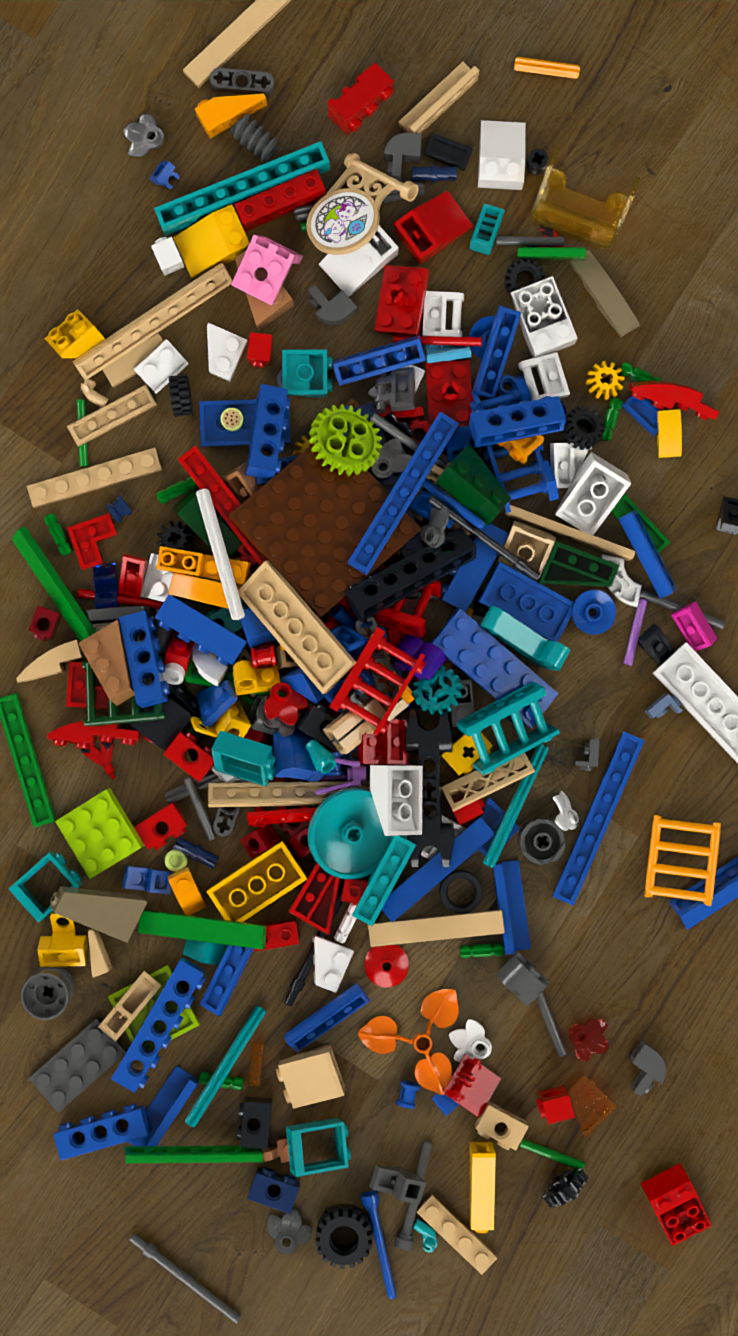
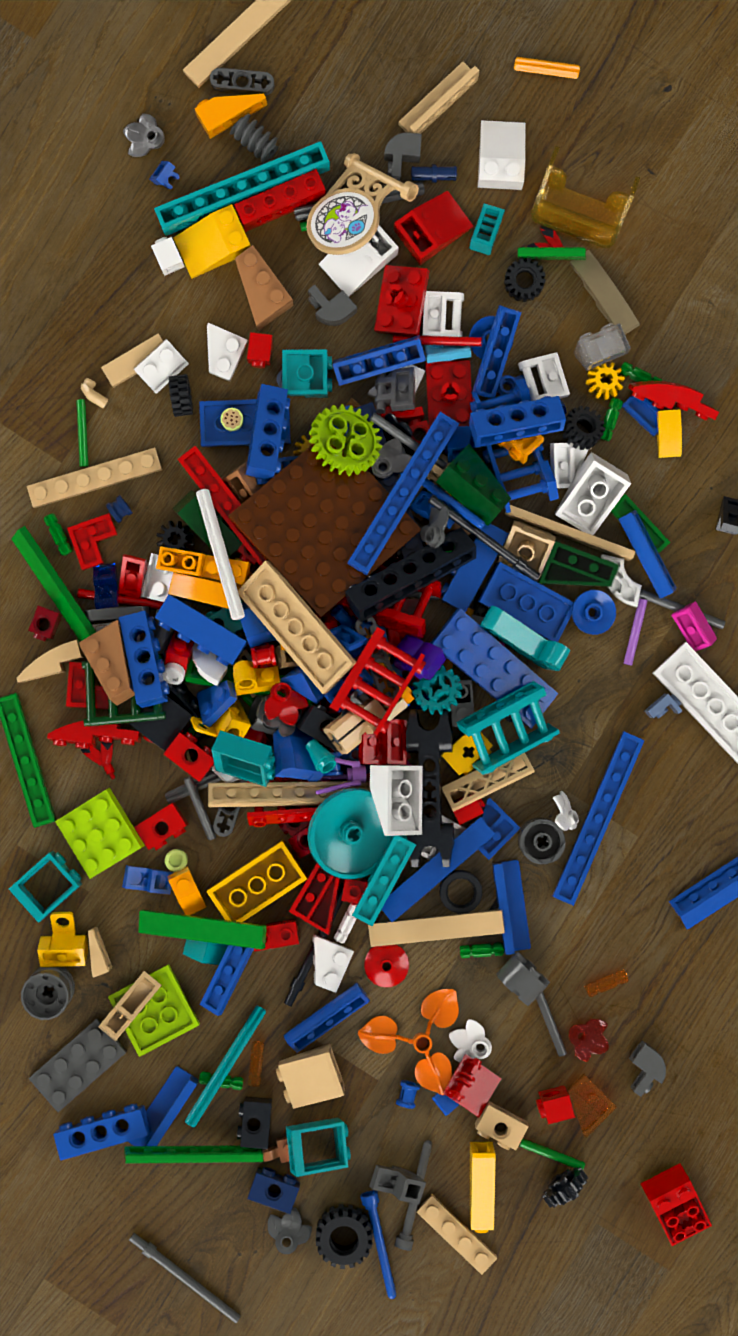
yellow slope [44,309,105,358] -> none
dark tan slope [50,886,147,943] -> none
tan tile [67,385,157,447] -> none
tan tile [72,262,233,381] -> none
blue brick [111,957,206,1093] -> none
green axle [156,476,198,504] -> none
dark blue pin [173,836,219,869] -> none
bright pink bracket [231,235,303,305] -> none
dark red brick [240,824,281,859] -> none
red wedge [327,63,394,136] -> none
teal arm [412,1218,438,1252] -> none
black tile [424,133,473,171] -> none
teal axle [483,744,549,868] -> none
dark grey bar [496,236,564,246] -> none
white slope [511,276,578,358] -> none
black bush [526,149,548,176] -> none
dark grey bracket [574,739,599,771] -> none
black slope [637,623,675,666] -> none
light orange bar [644,815,721,906] -> none
none -> clear slope [574,323,631,371]
none -> clear orange axle [585,970,629,997]

